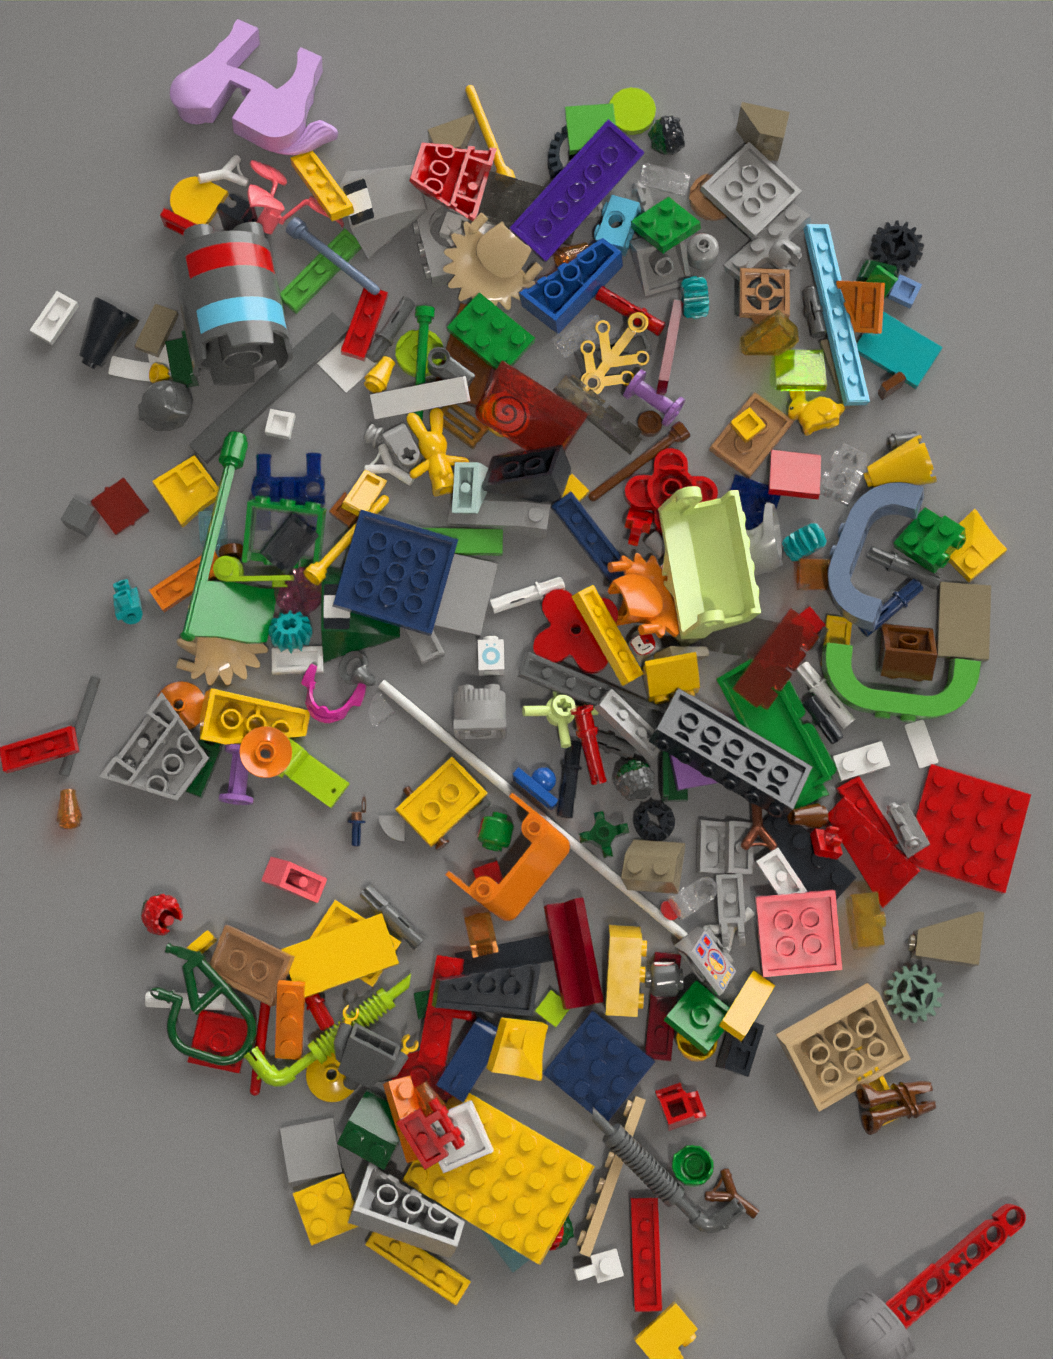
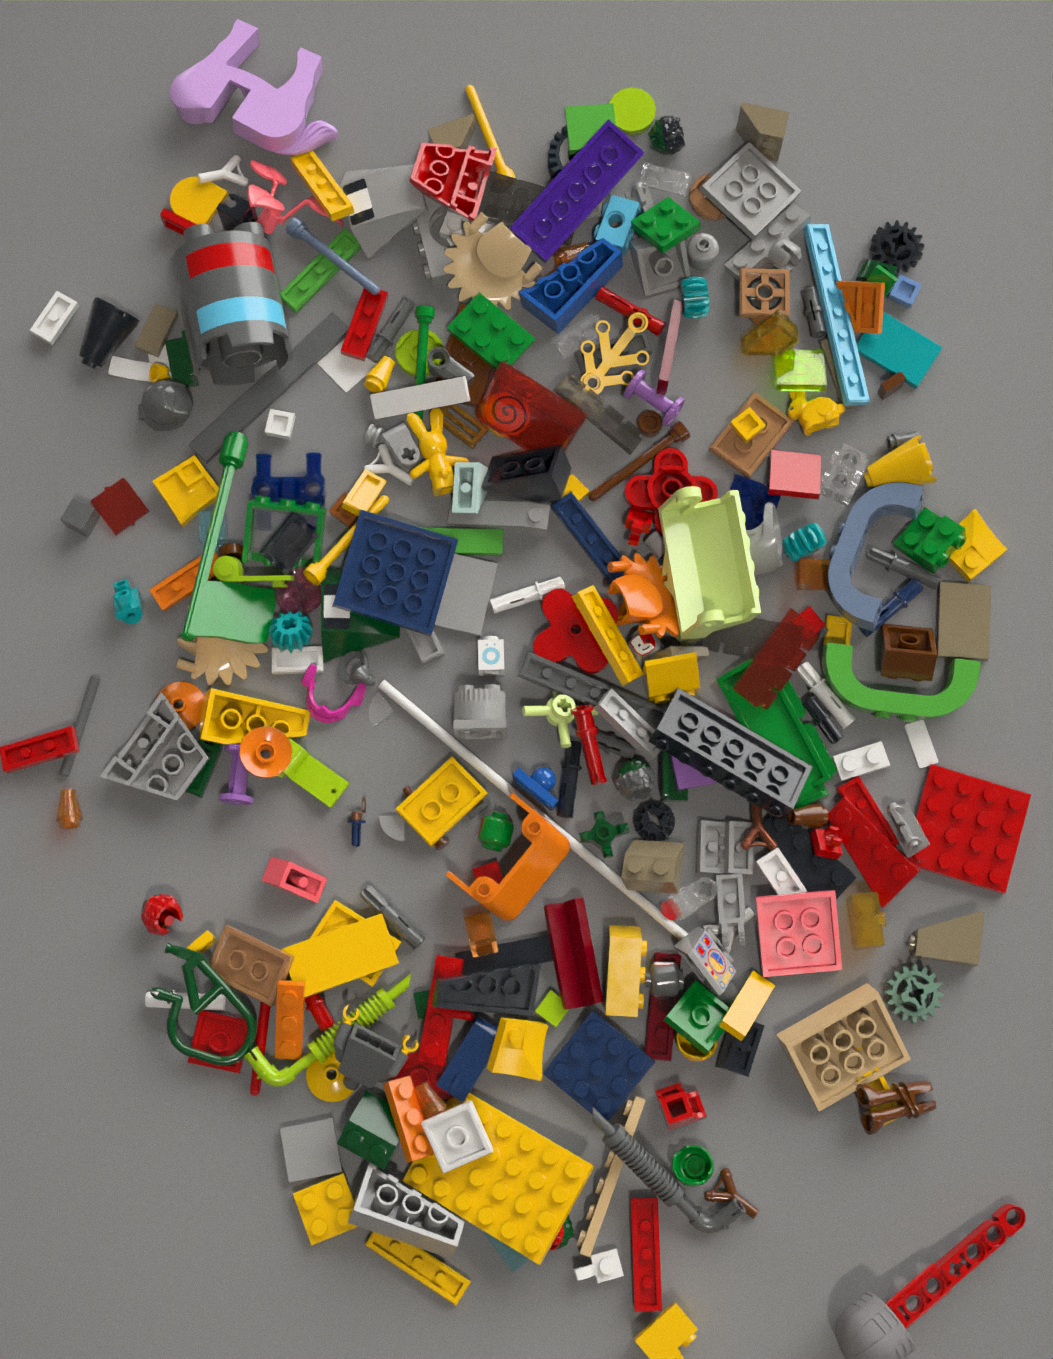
red plate [396,1097,465,1170] -> none

